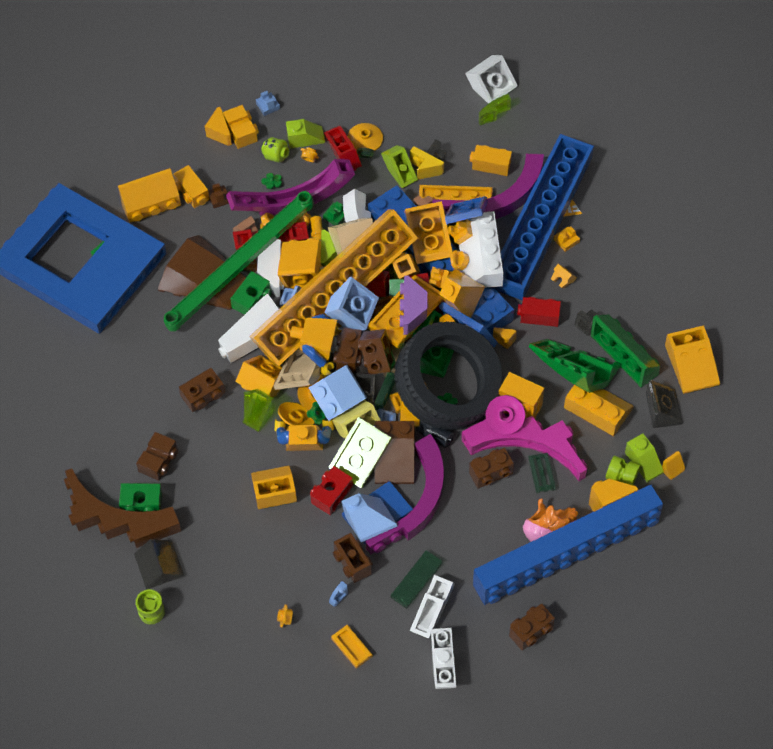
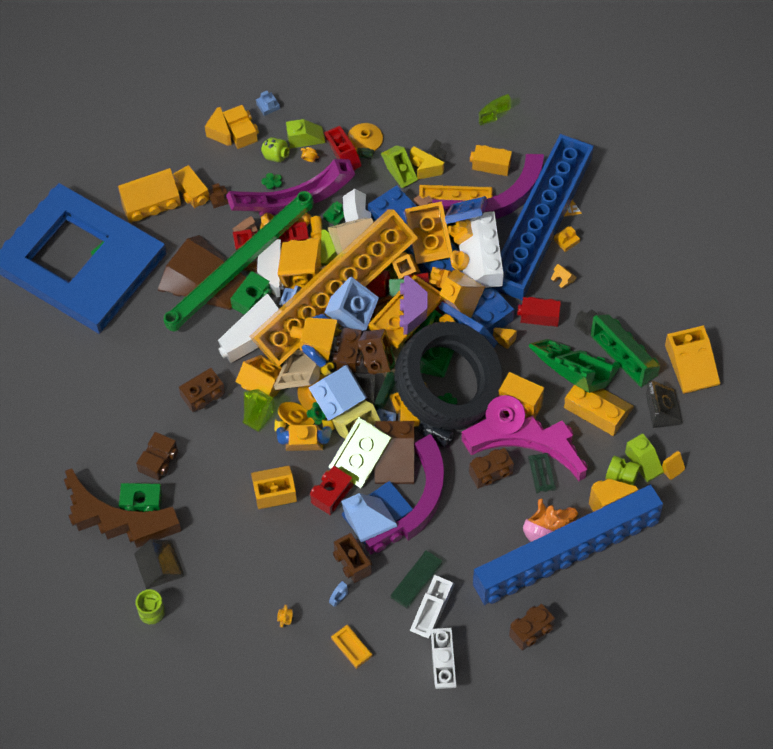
white slope [465,55,518,105] -> none

